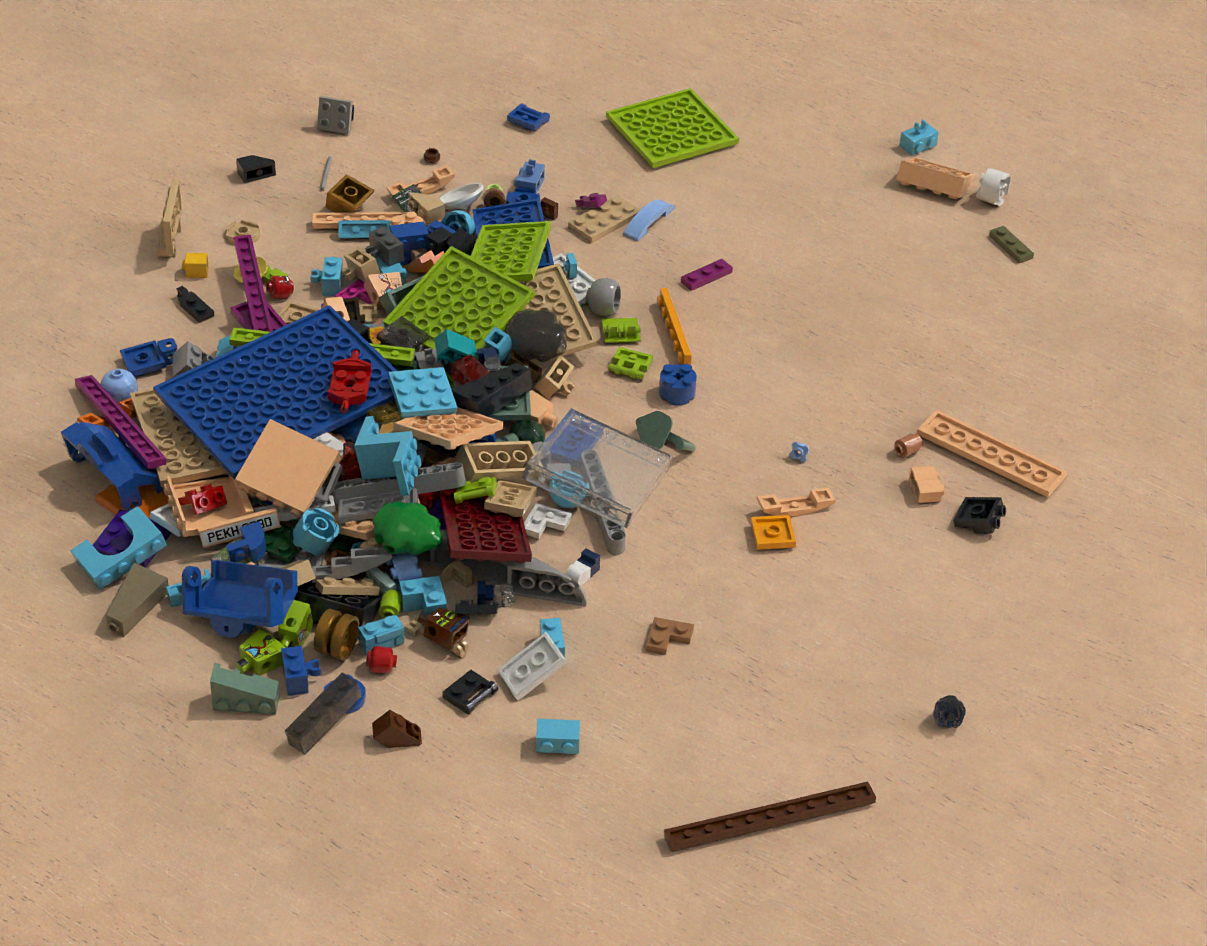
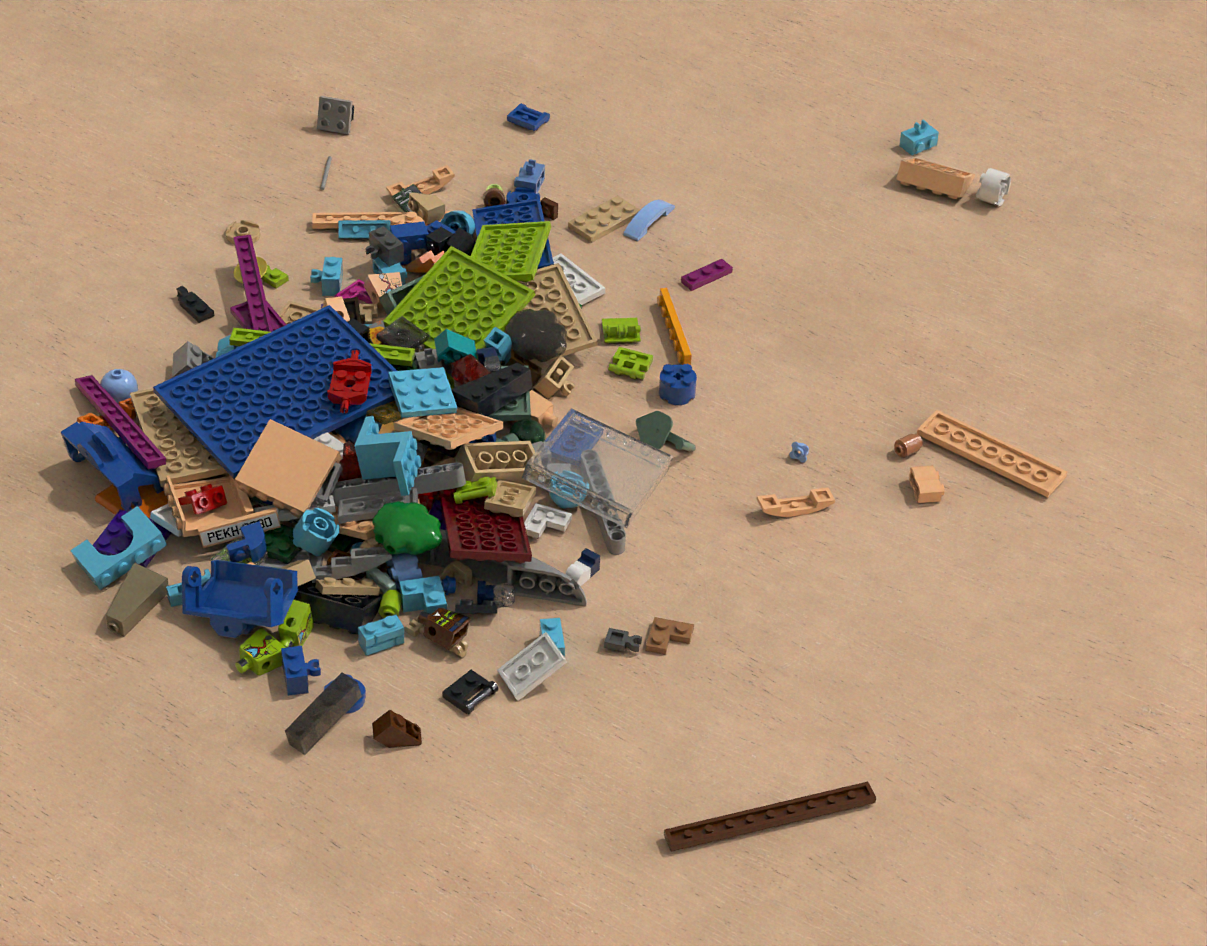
blue plate [120,338,178,377] -> none
tan plate [156,180,182,257] -> none
yellow brick [182,253,209,278] -> none
sand green wedge [210,663,280,714] -> none
black slope [236,155,276,183] -> none
red head [266,276,294,299] -> none
pearl gold wheel [313,609,359,660] -> none
pearl gold slope [325,174,374,213] -> none
tan brick [341,247,381,282] -> none
red head [366,646,397,674] -> none
reddish brown plate [424,148,440,163] -> none
white dish [439,182,484,211] -> none
medium azure brick [536,719,580,754] -> none
medium azure plate [563,253,577,278] -> none
magenta plate [575,193,607,208] -> none
light grey wheel [586,278,621,317] -> none
lime plate [606,88,739,168] -> none
light orange plate [751,515,796,550] -> none
clear smoke piece [933,695,966,729] -> none
black plate [953,497,1006,534] -> none
olive plate [989,226,1034,264] -> none
none -> blue plate [441,575,456,595]
none -> dark grey plate [604,628,642,652]

